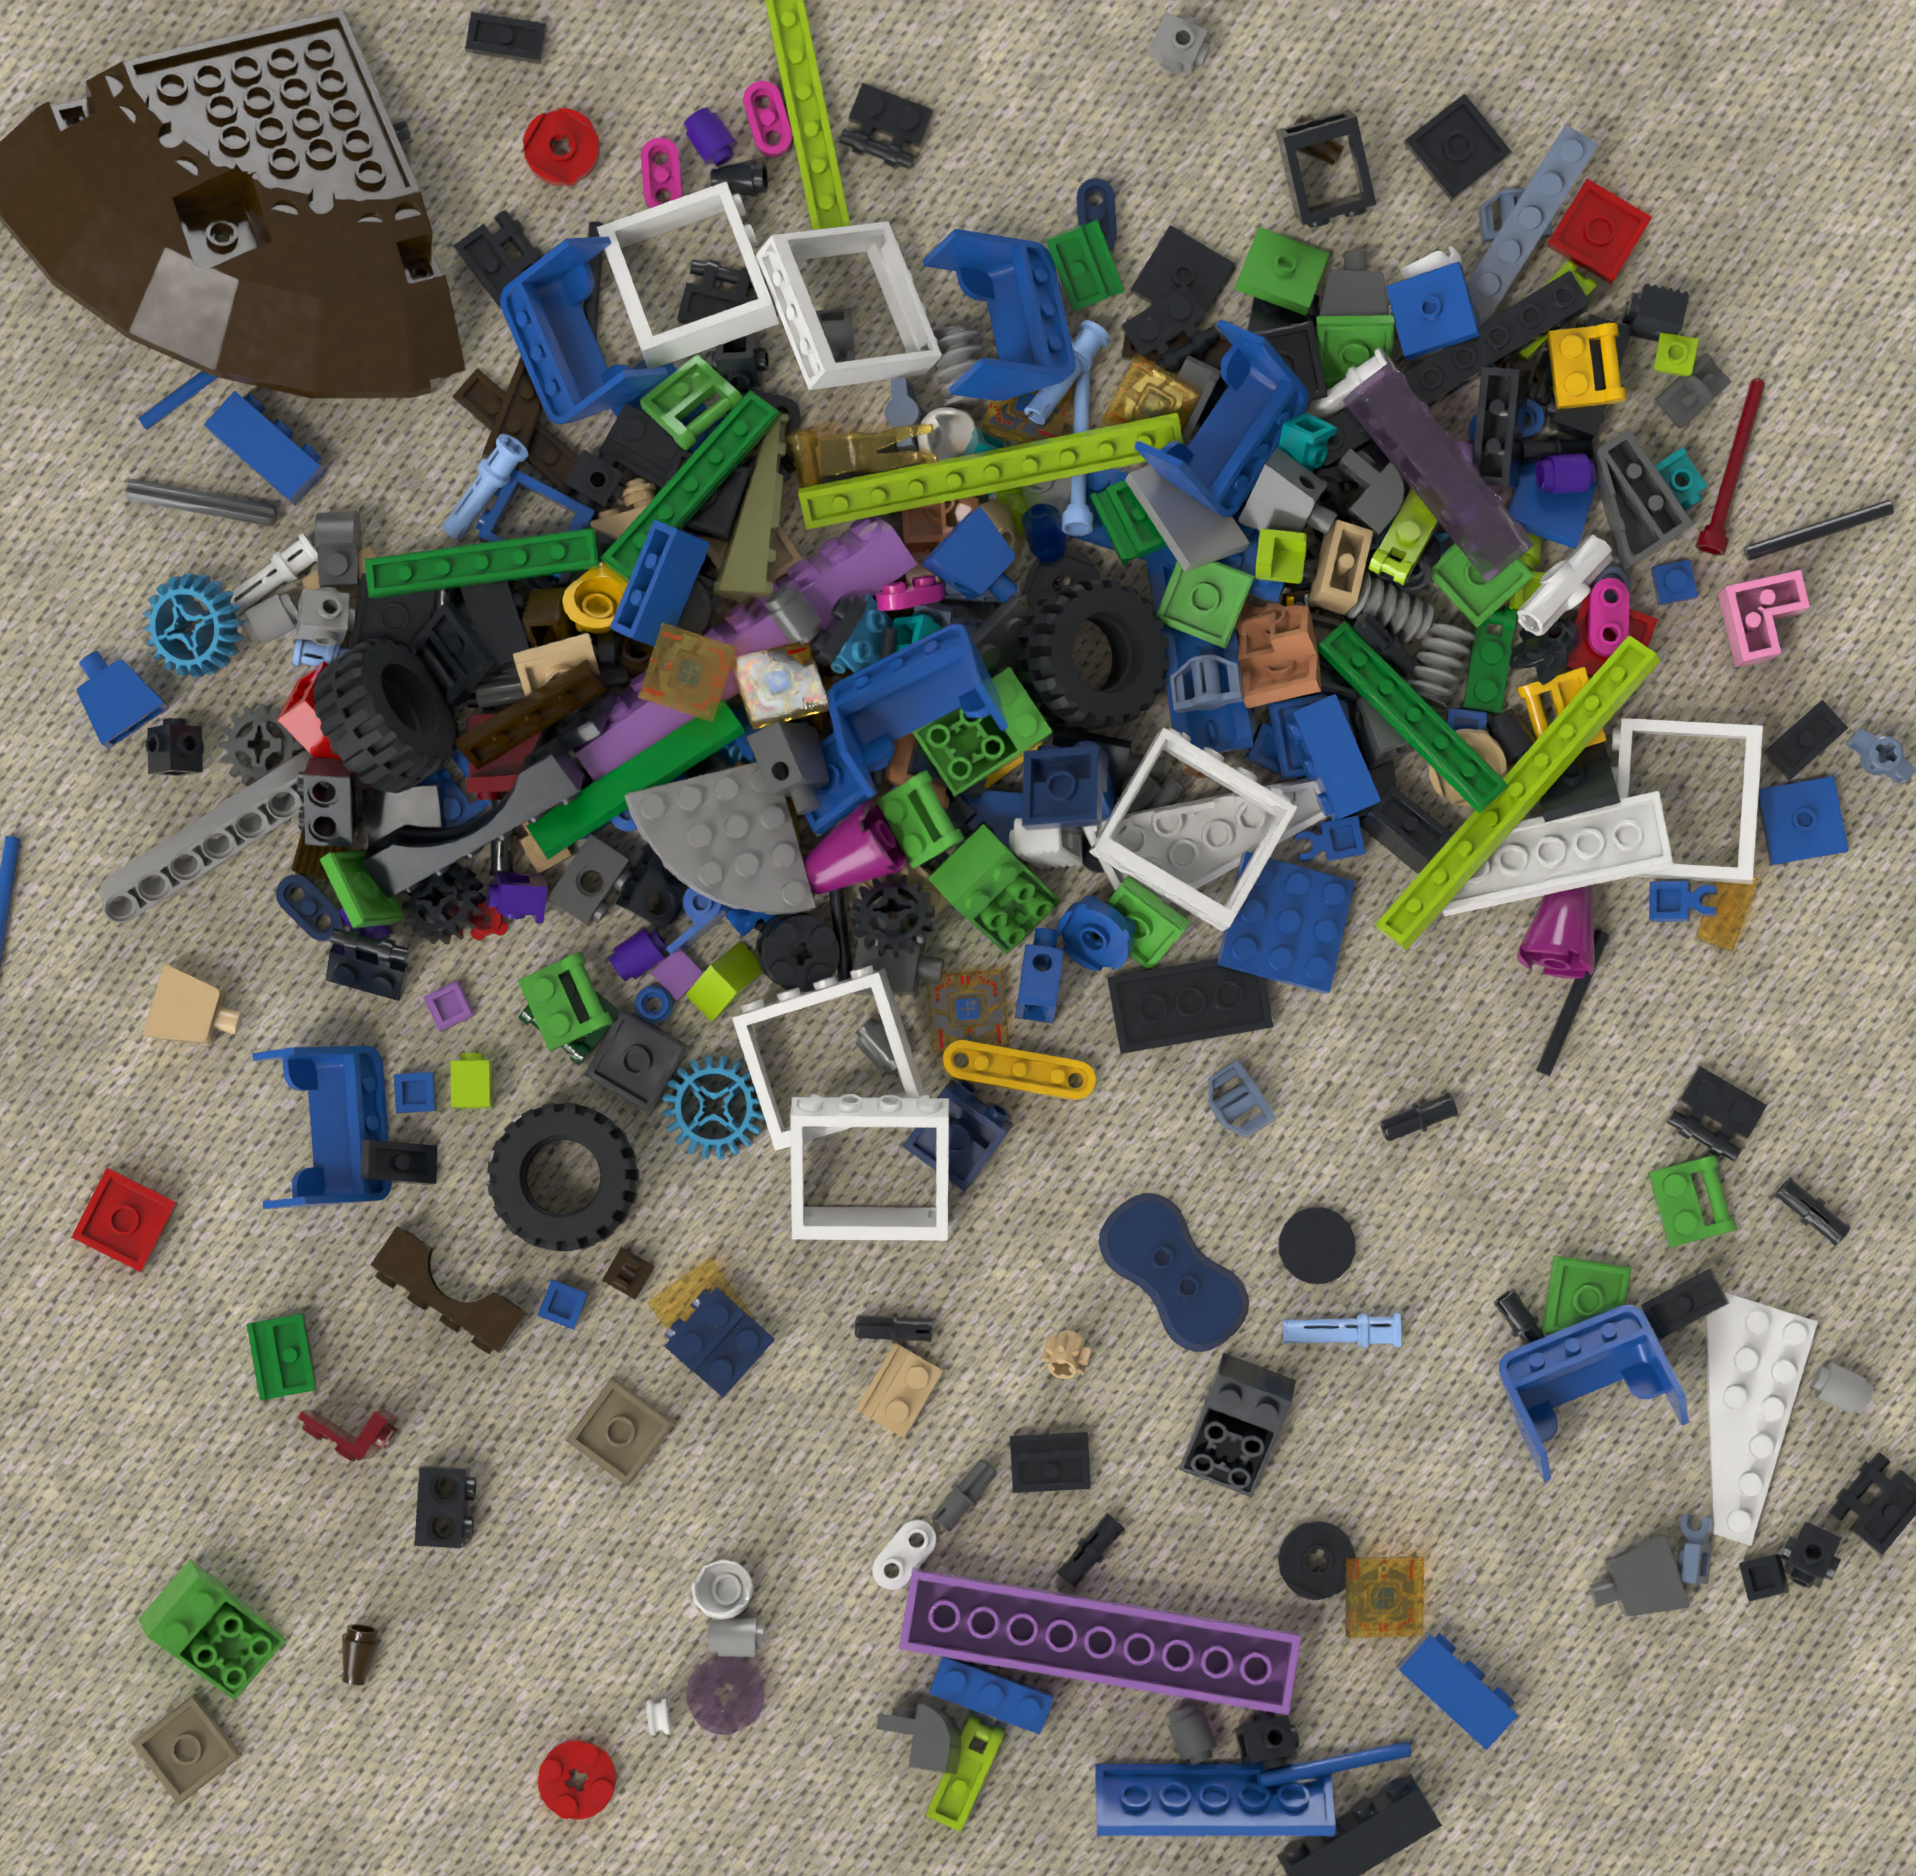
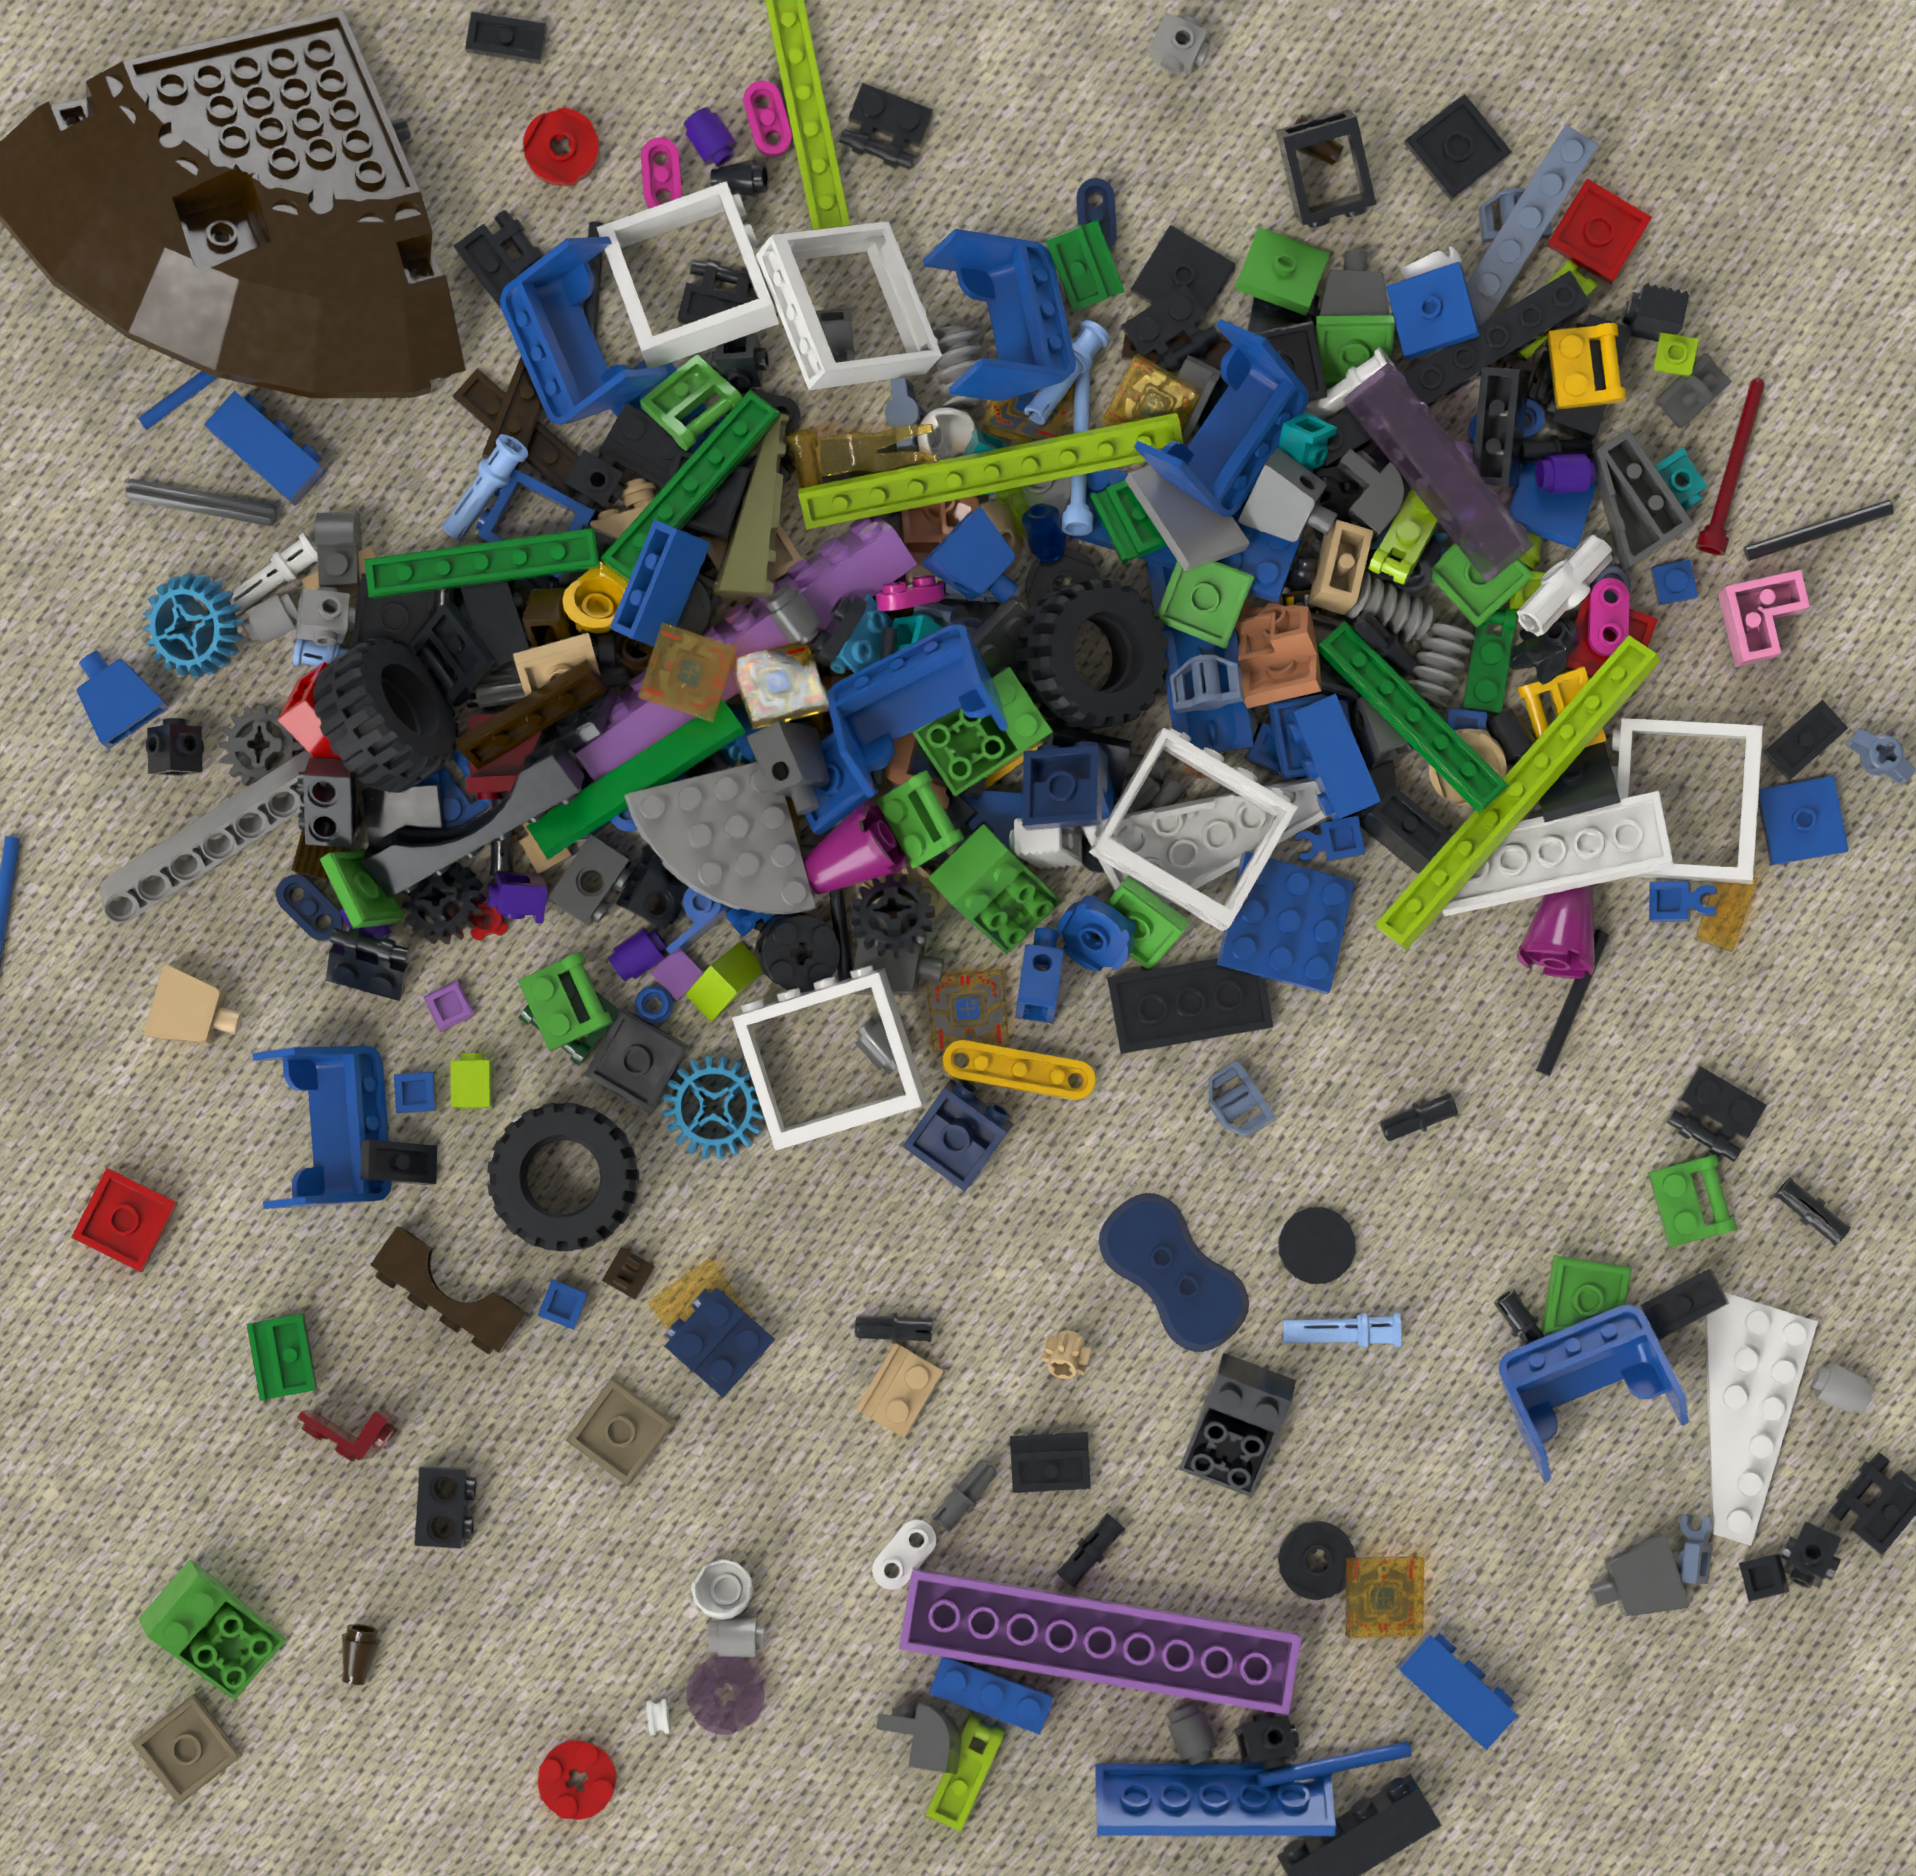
white window [790,1094,949,1241] -> none
lime panel [1255,528,1307,584] -> none

